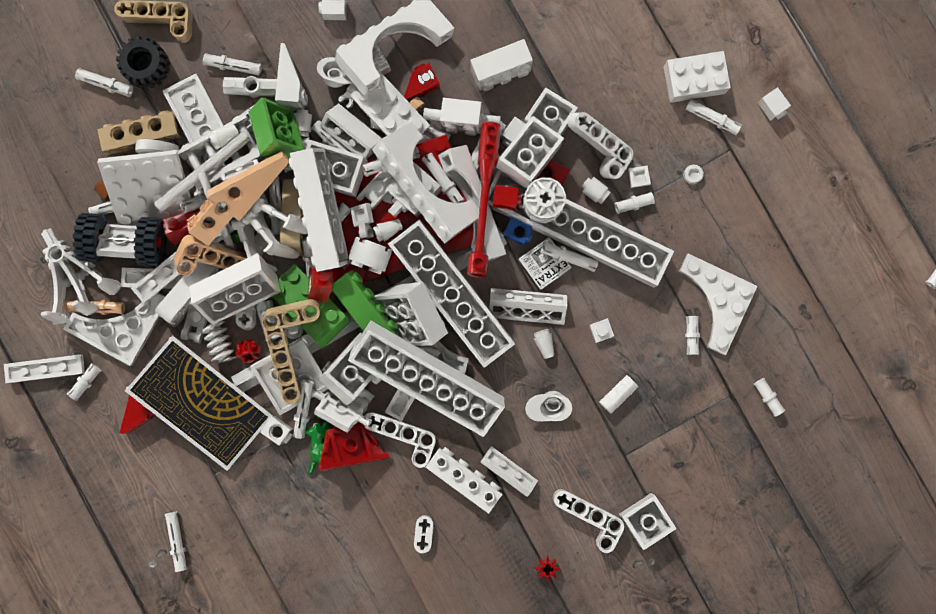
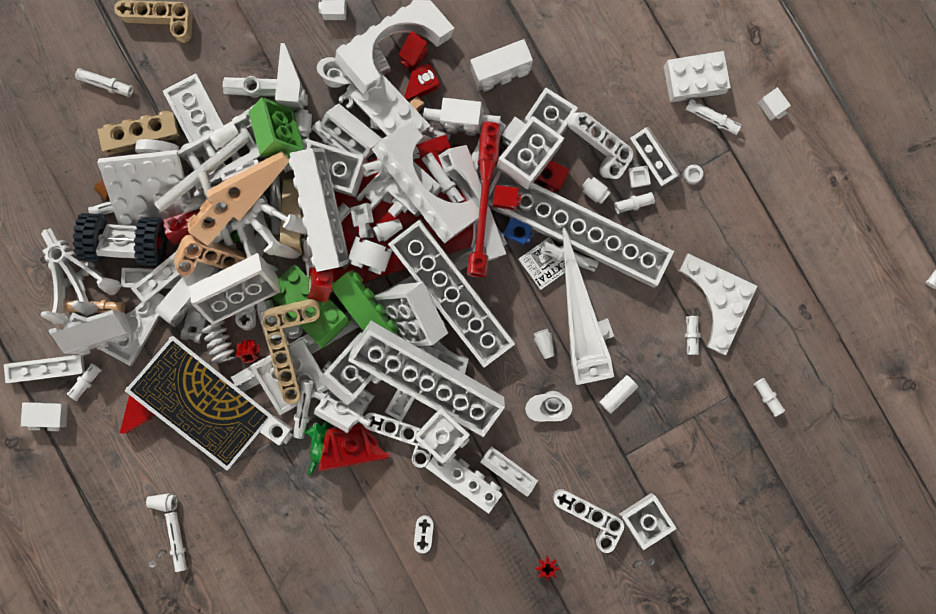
black tyre [116,36,170,89] -> none
white pin [203,53,262,76] -> none
white fence [489,288,567,325] -> none
white wheel [523,177,566,223] -> none
none -> white brick [21,402,68,431]
none -> white wedge [49,310,132,356]
none -> white cone [146,493,177,513]
none -> red slope [399,31,428,71]
none -> white plate [414,408,470,464]
none -> white plate [562,228,614,385]
none -> white brick [630,127,680,186]

